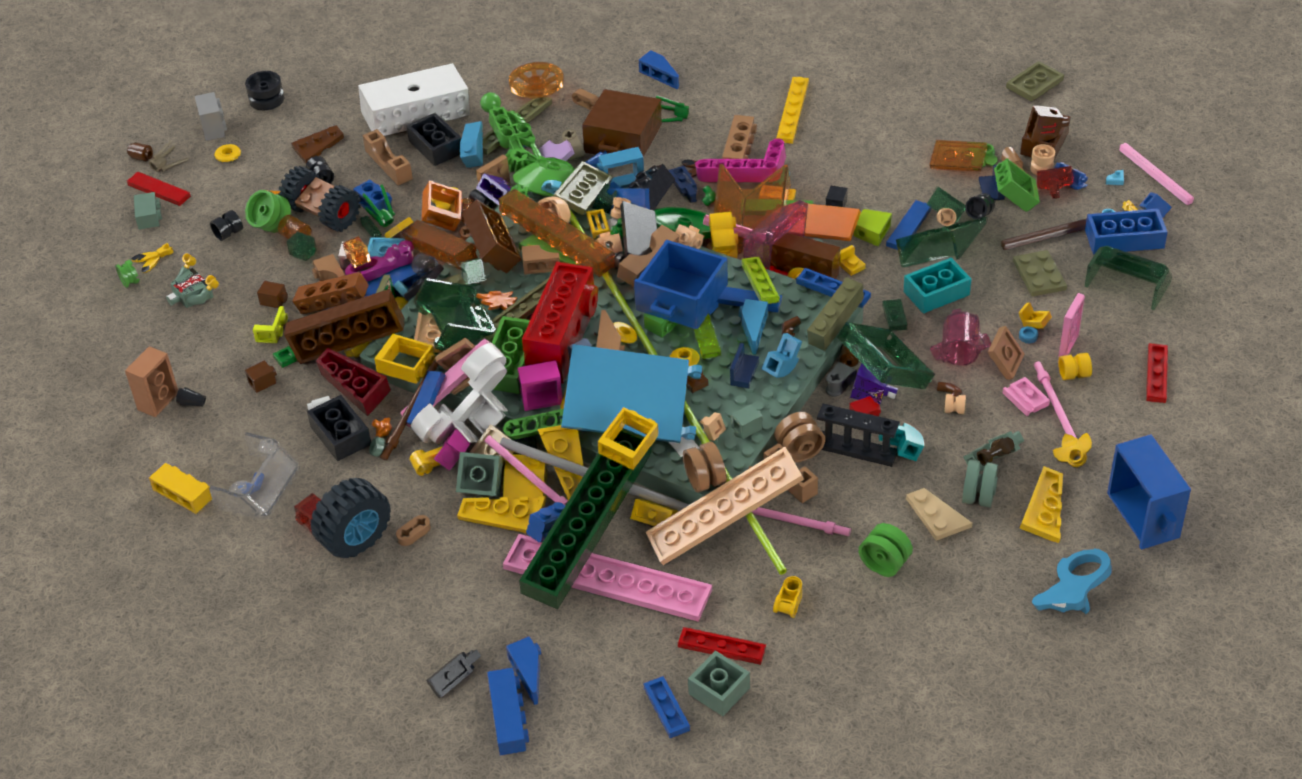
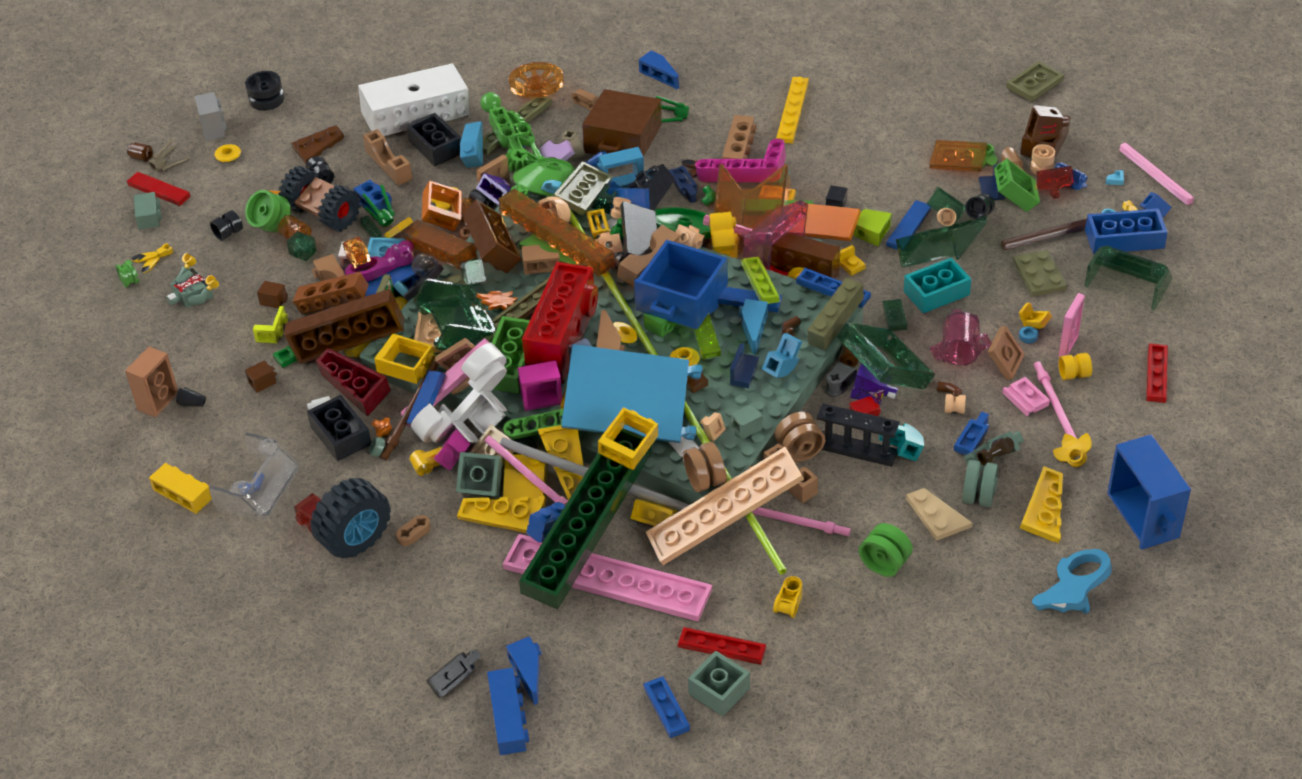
none -> blue hinge [953,412,989,455]

